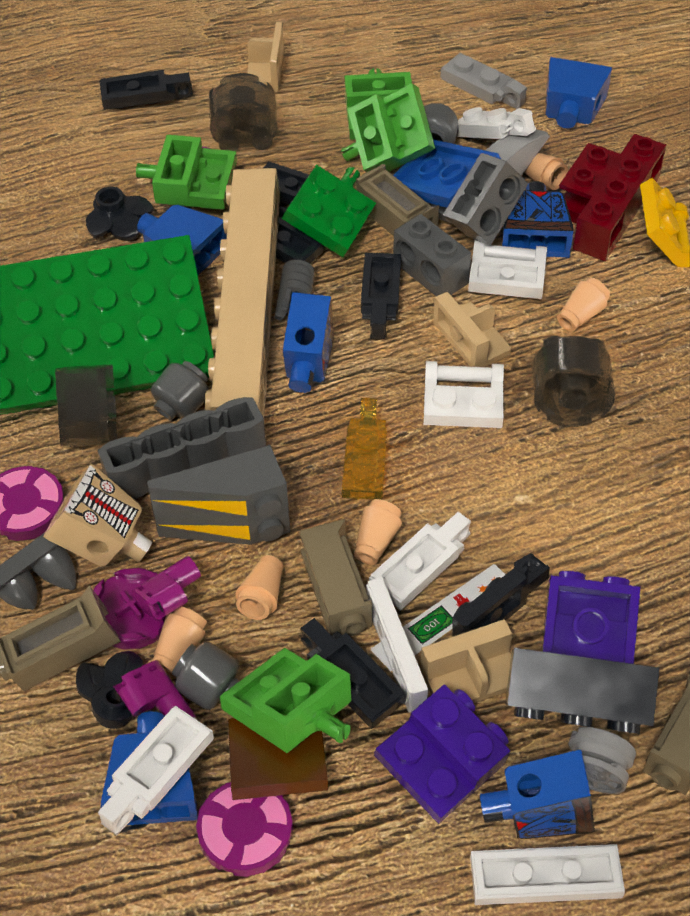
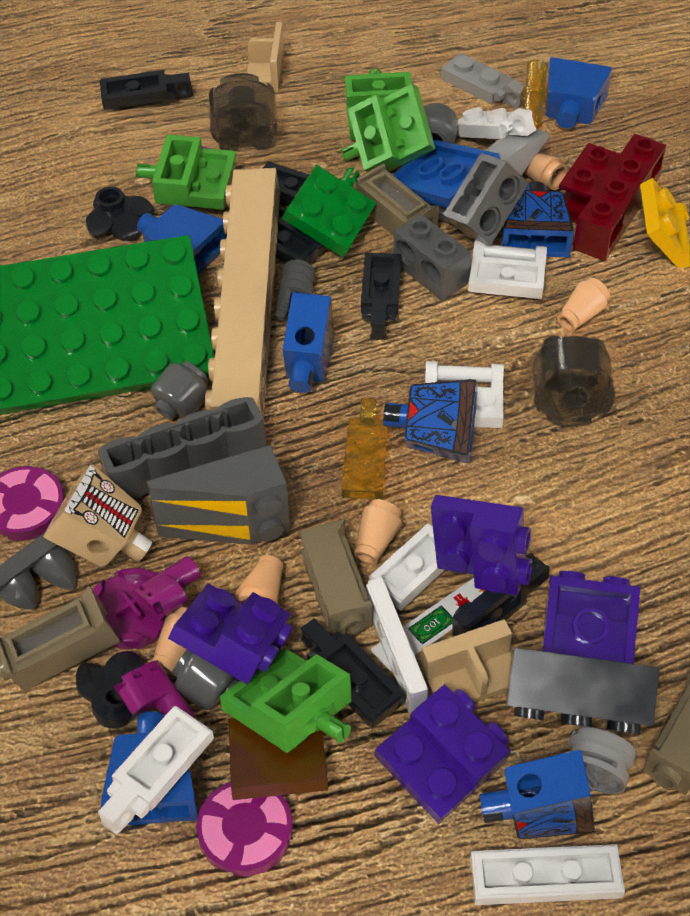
clear smoke brick [55,364,117,447] -> none
tan panel [433,292,511,367] -> none
none -> dark purple plate [168,583,293,685]
none -> torso [383,379,478,463]
none -> dark purple plate [431,495,532,595]
none -> clear yellow pin [521,60,548,129]

